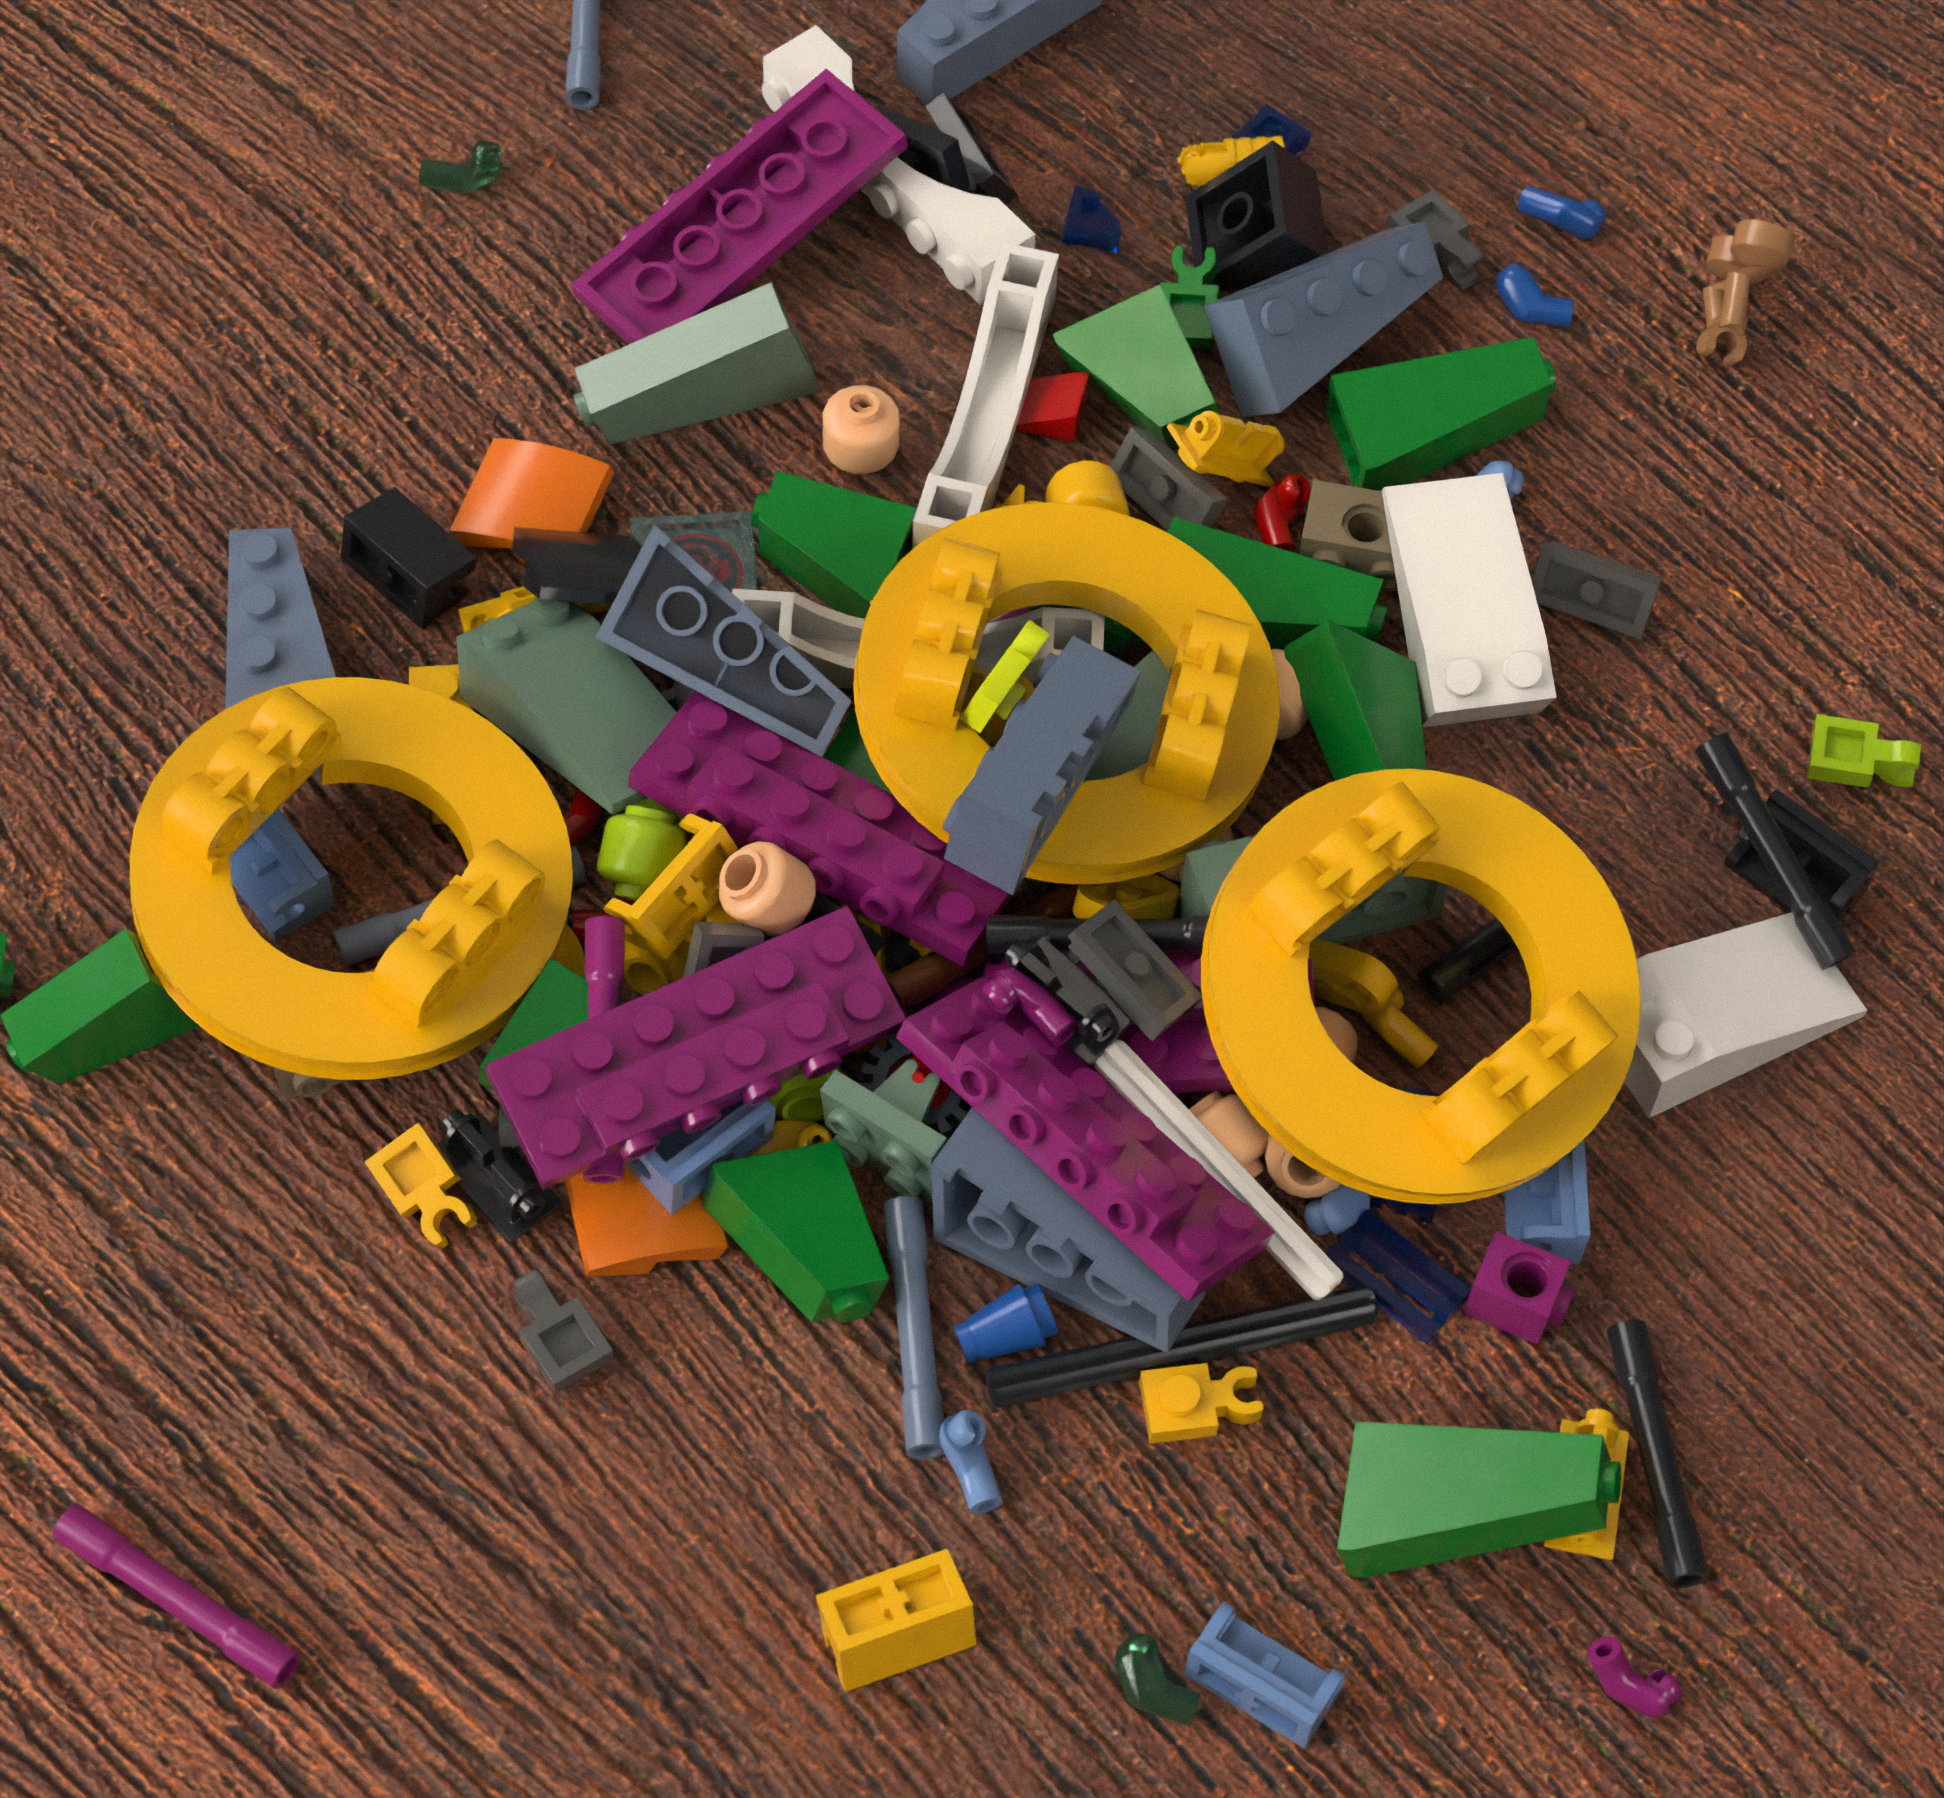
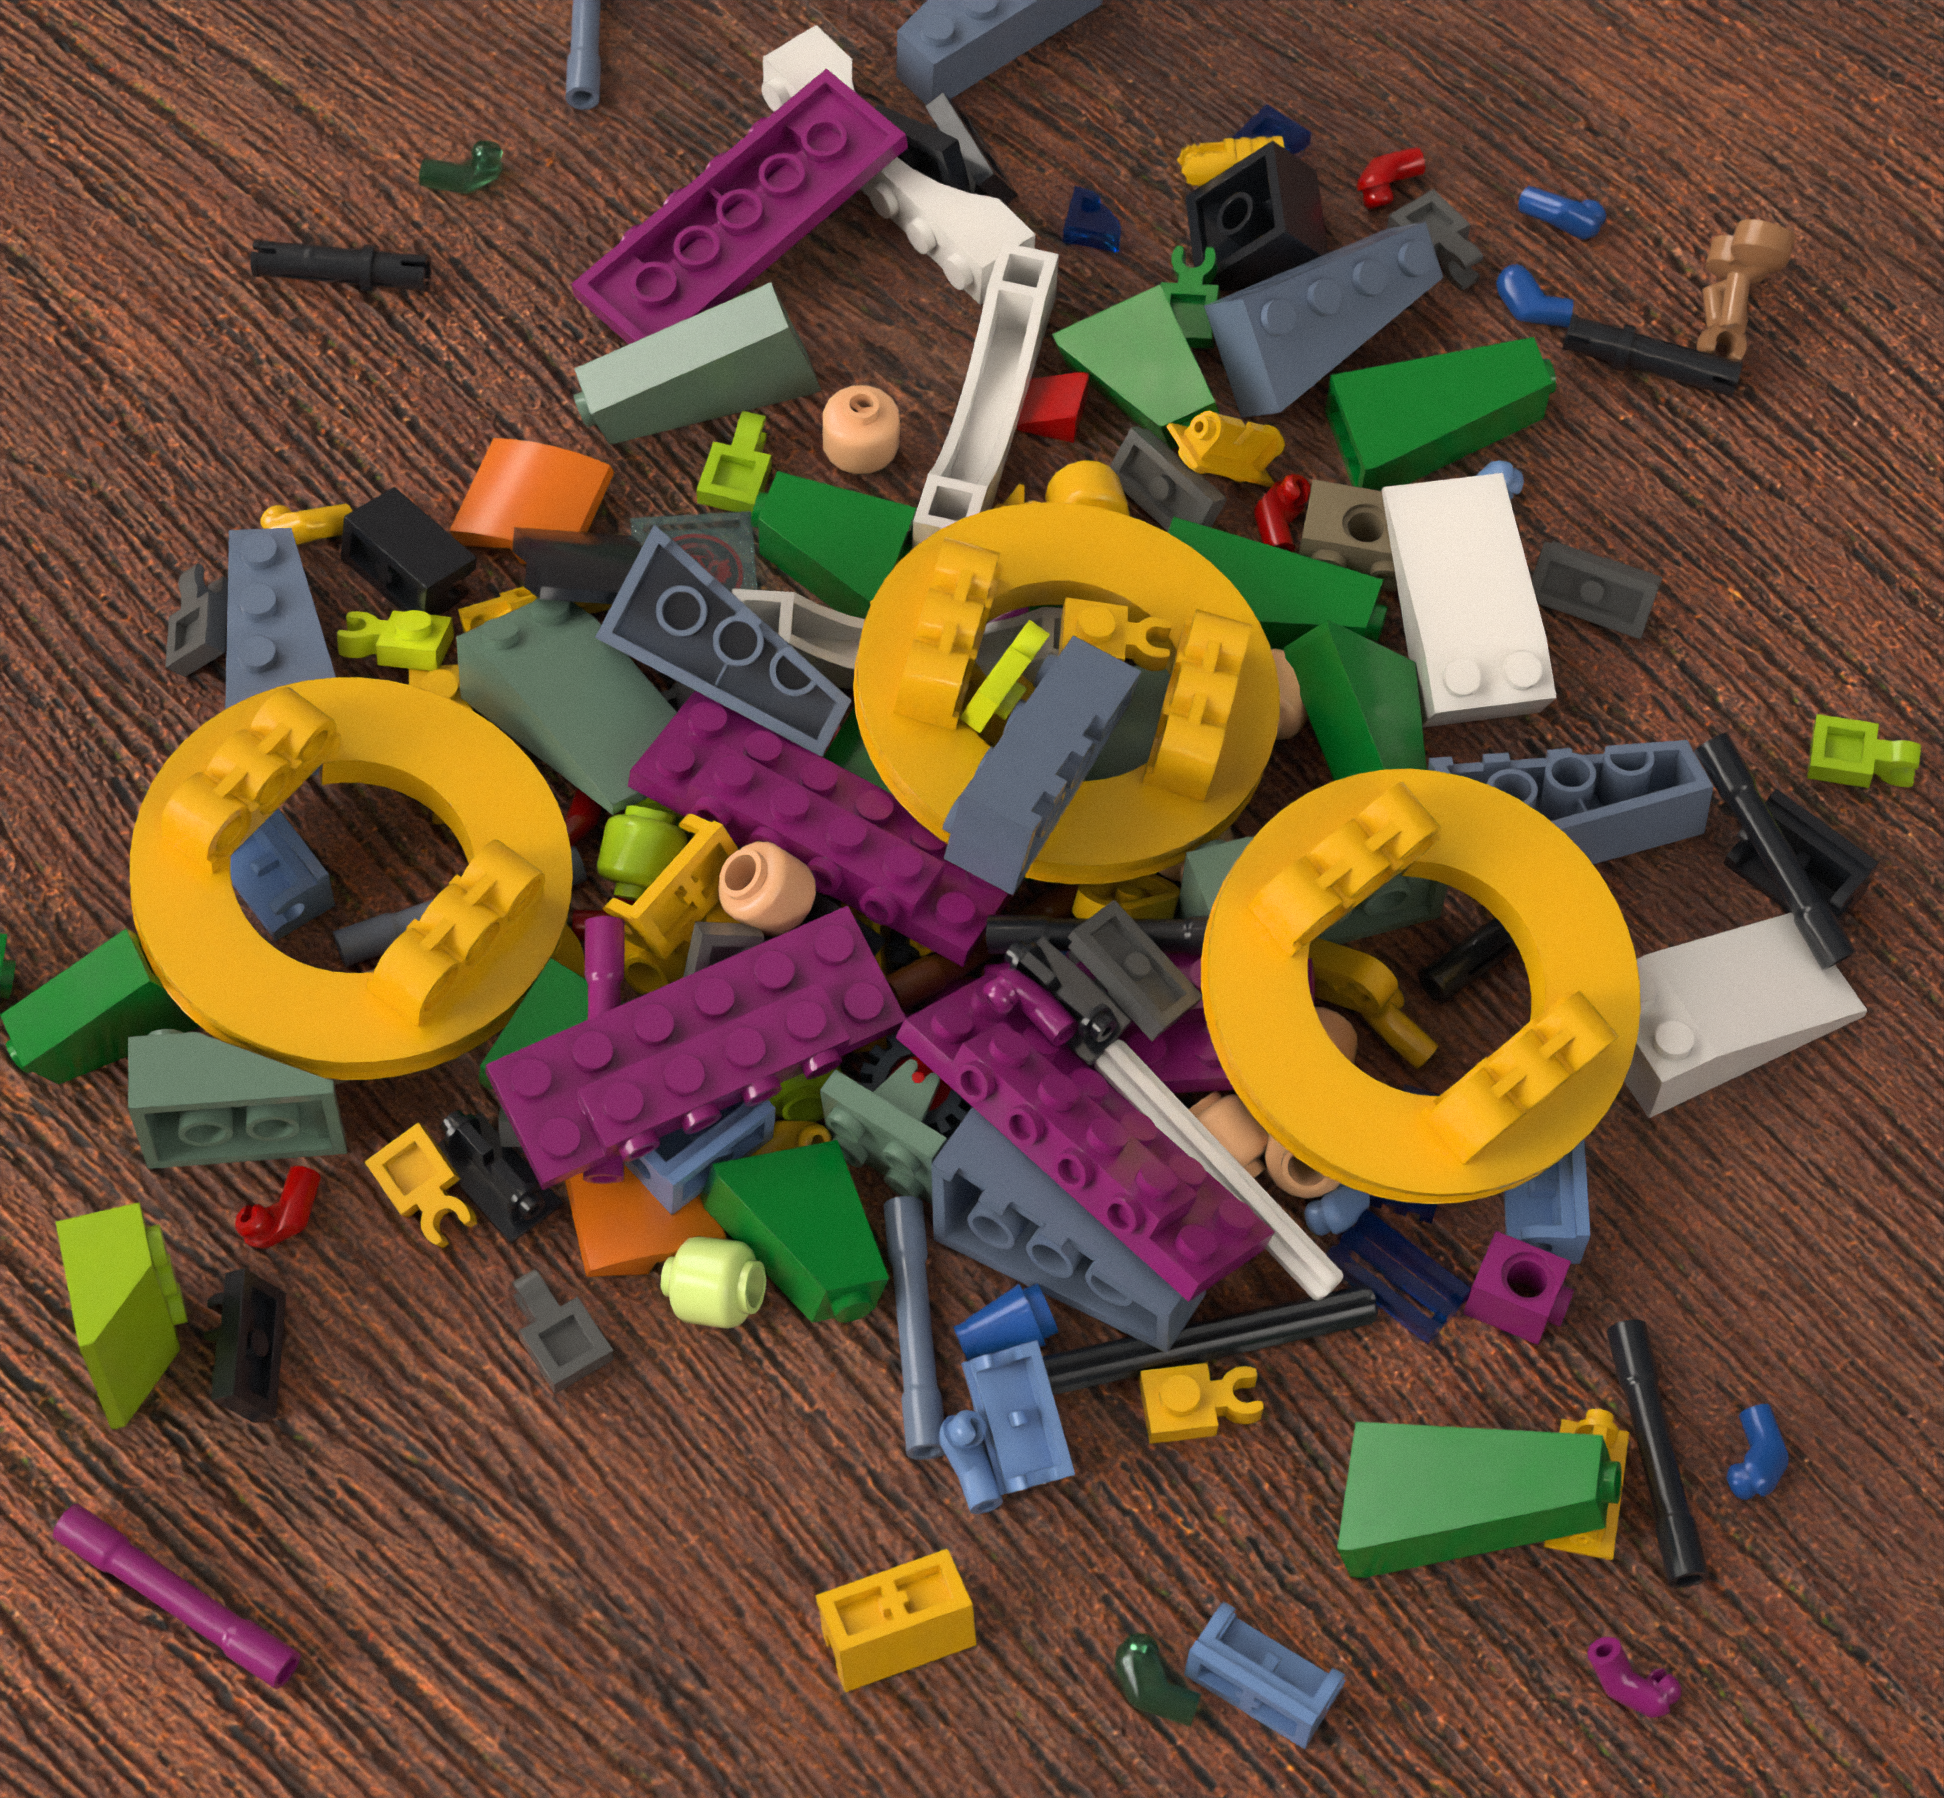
none -> lime slope [56,1202,188,1430]
none -> sand green slope [128,1029,347,1169]
none -> dark grey plate [165,563,228,677]
none -> black plate [204,1268,287,1423]
none -> red arm [235,1166,321,1249]
none -> black pin [250,239,432,292]
none -> yellow arm [261,504,352,545]
none -> neon yellow plate [337,610,454,671]
none -> yellowish green head [661,1236,766,1328]
none -> lime plate [696,411,772,516]
none -> medium blue hinge [961,1340,1075,1495]
none -> yellow plate [1058,597,1172,671]
none -> red arm [1357,147,1425,209]
none -> sand blue wedge [1428,740,1714,899]
none -> black pin [1562,313,1743,398]
none -> blue arm [1726,1404,1788,1500]

